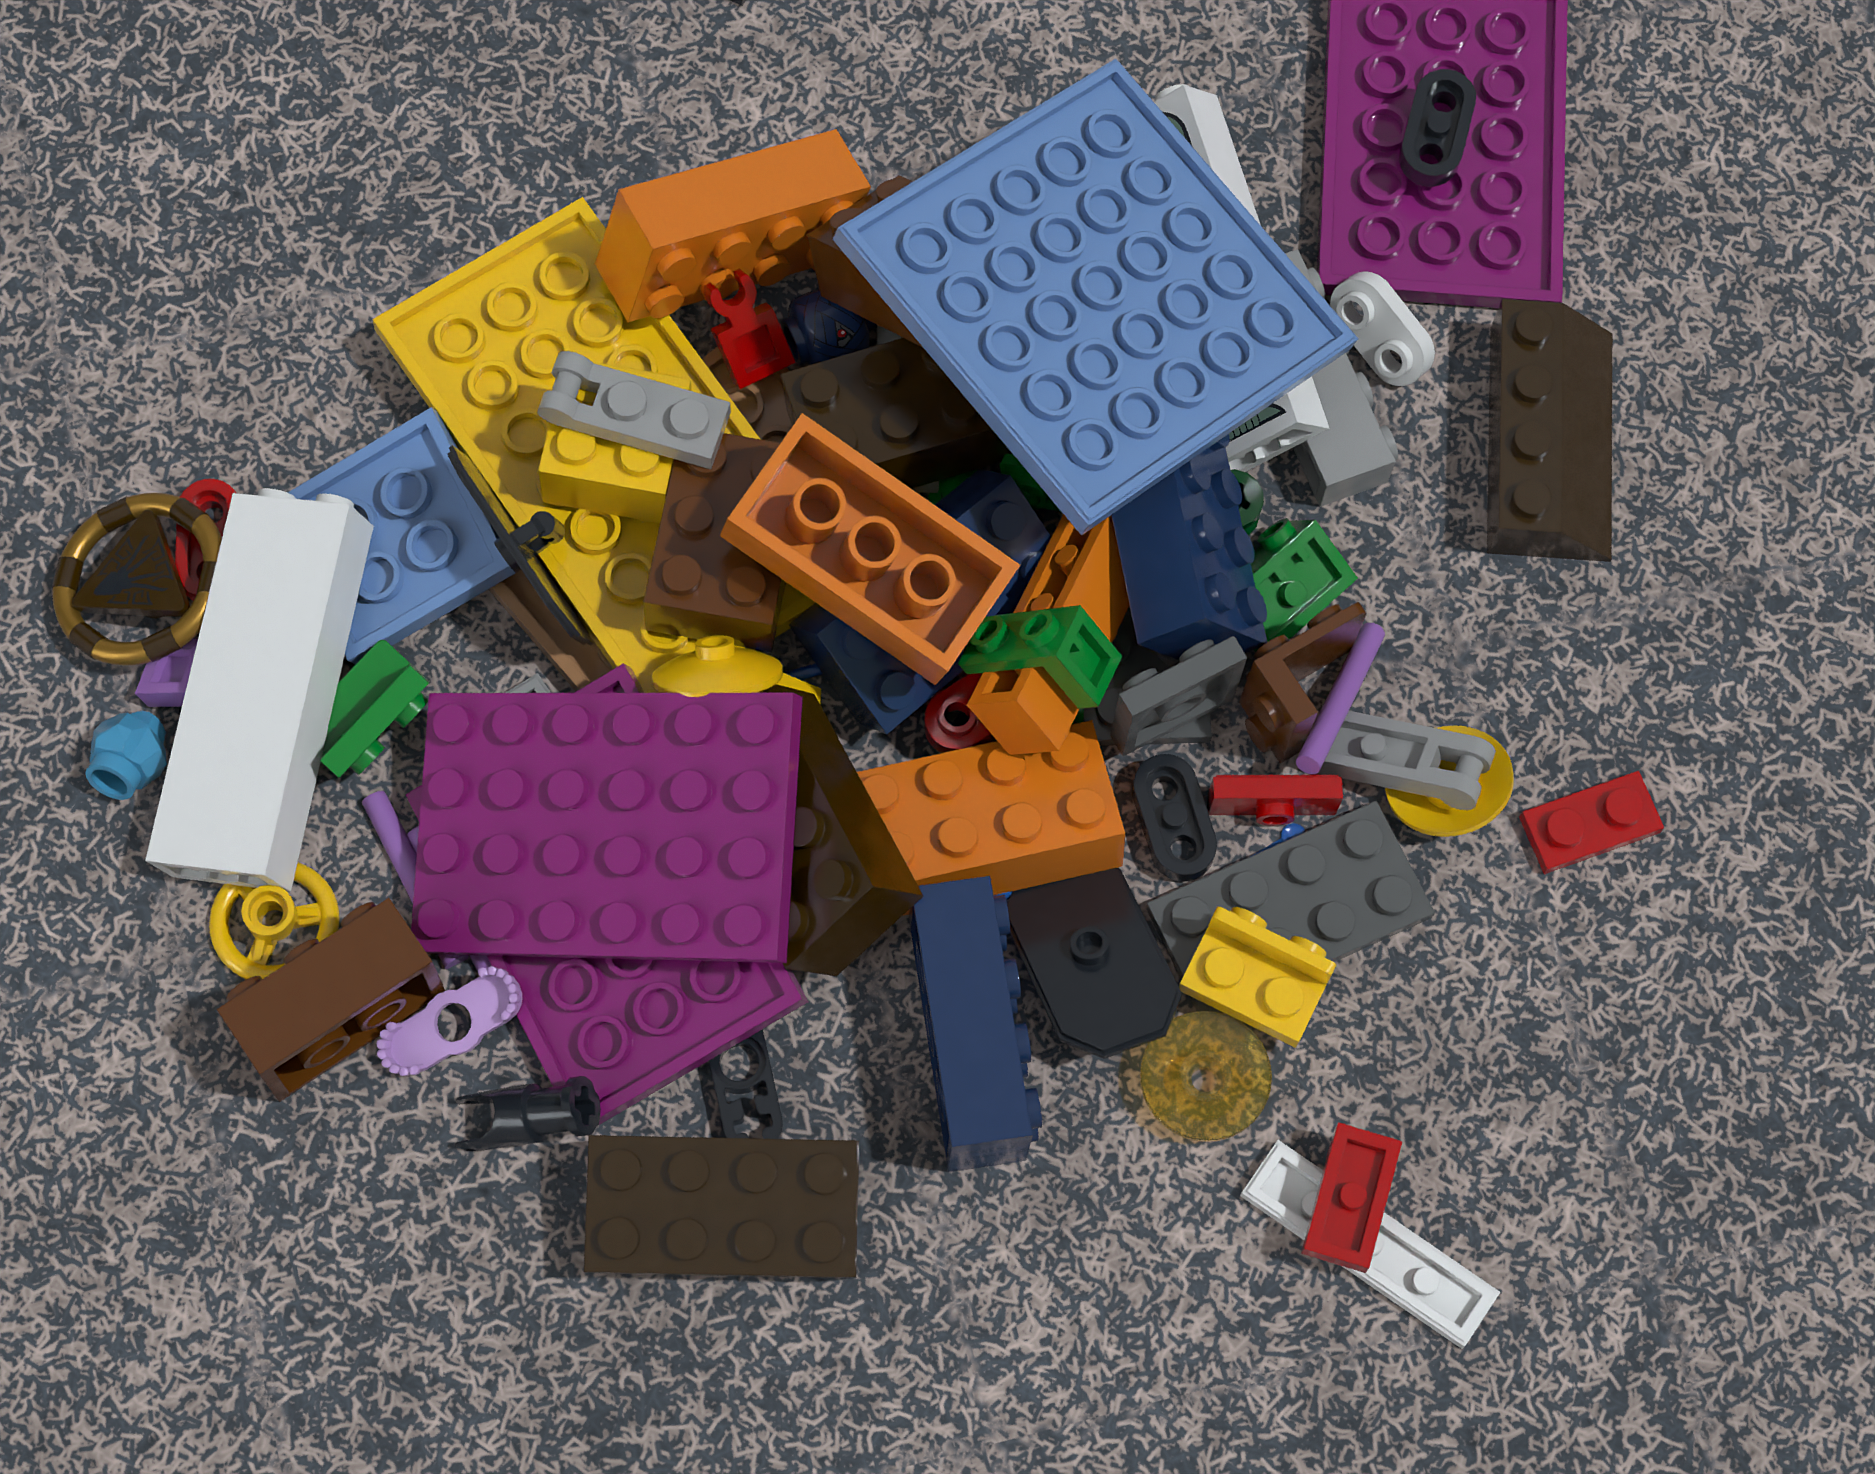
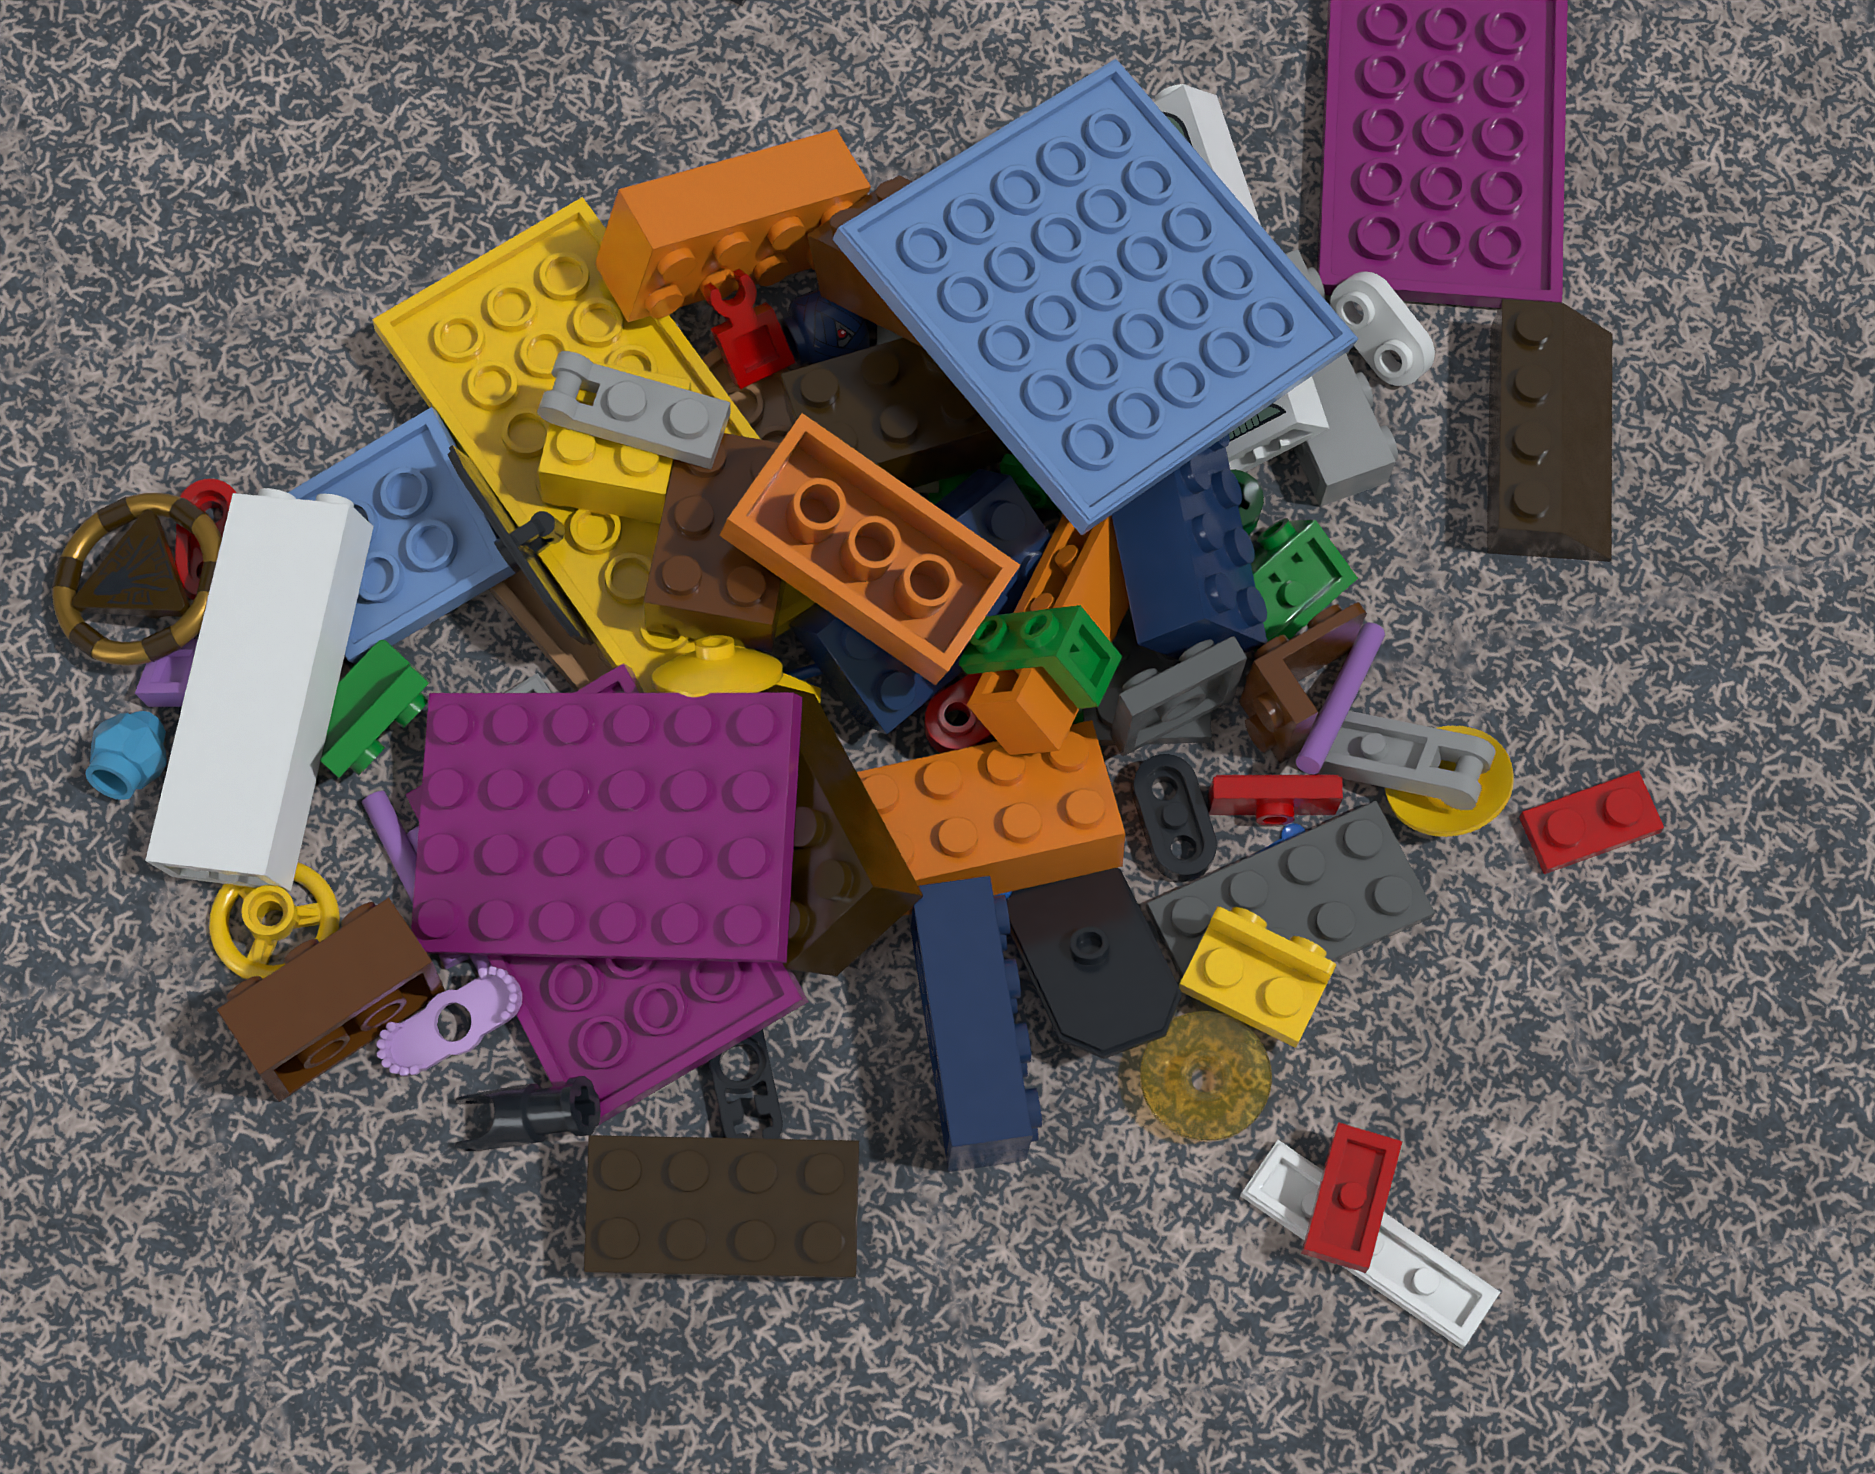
black plate [1399,69,1476,187] -> none

